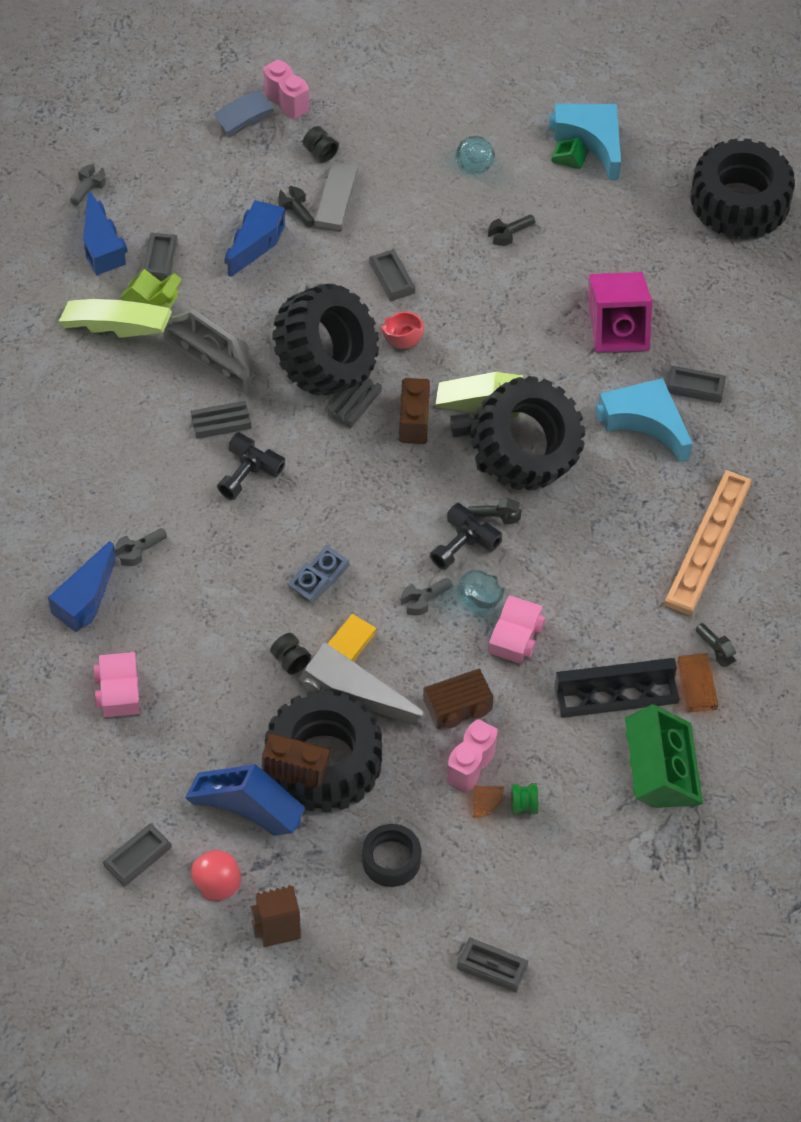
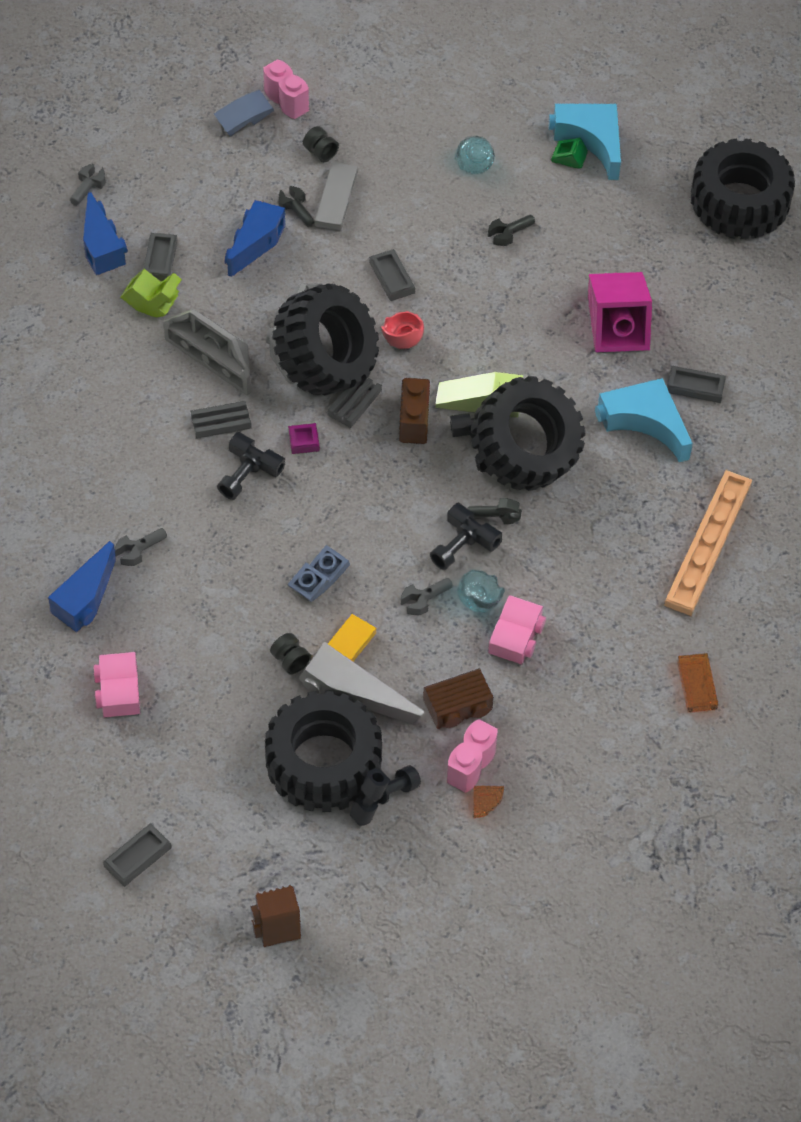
yellowish green slope [59,299,172,338] -> none
blue arch [185,764,305,836] -> none
coral hair [191,850,241,901] -> none
reddish brown brick [261,733,330,790] -> none
black tyre [362,823,422,887] -> none
dark grey tile [457,937,529,992] -> none
green wheel [511,783,538,815] -> none
black fence [554,658,680,718] -> none
green slope [625,704,703,808] -> none
pearl dark grey bar [695,623,737,667] -> none
none -> magenta tile [288,423,320,454]
none -> black bar [349,765,421,826]

